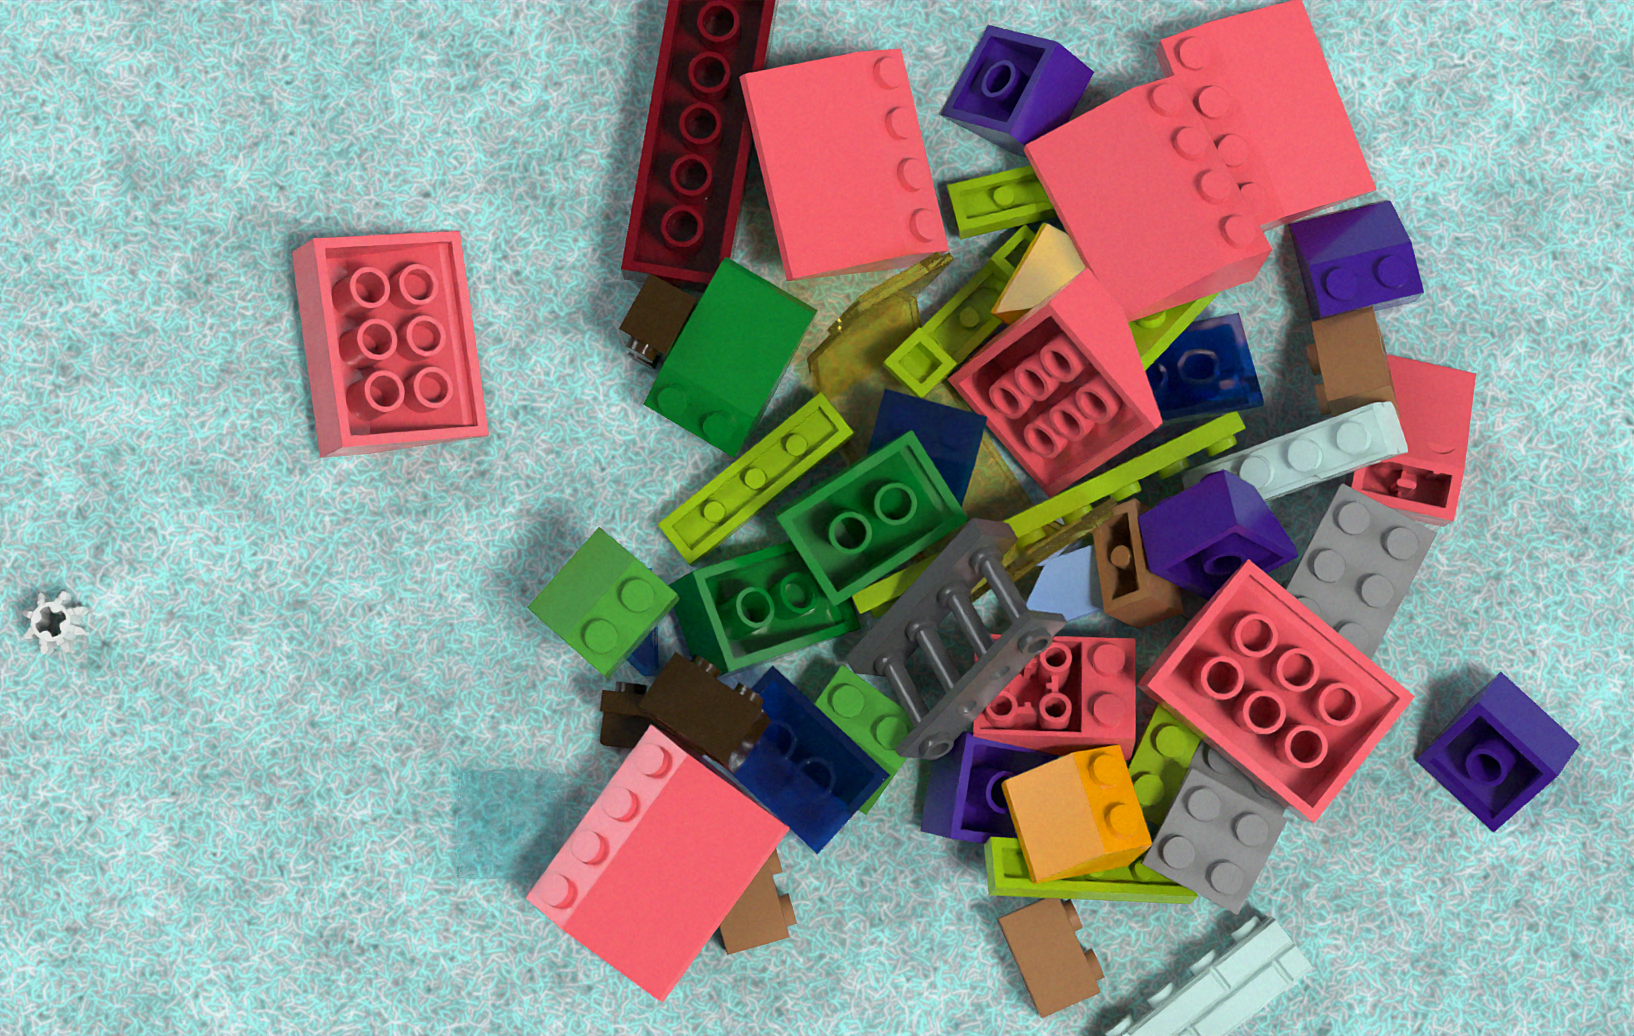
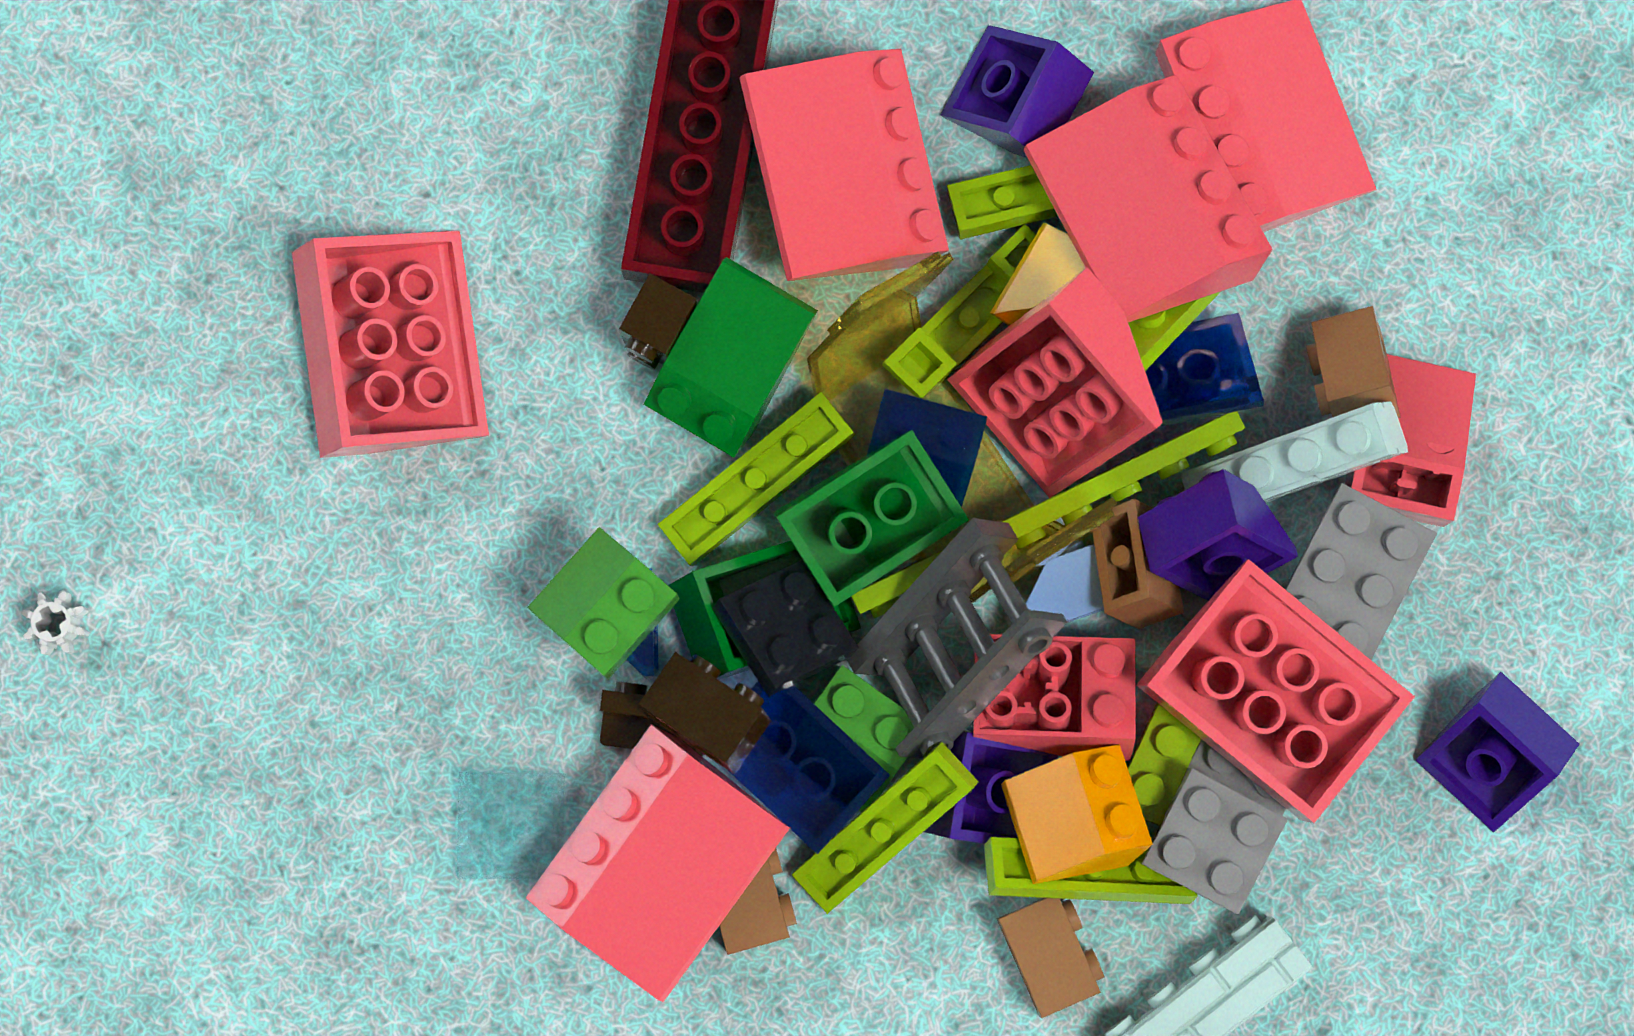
dark purple slope [1288,201,1424,321] -> none
none -> black plate [712,560,859,697]
none -> lime plate [792,742,979,914]

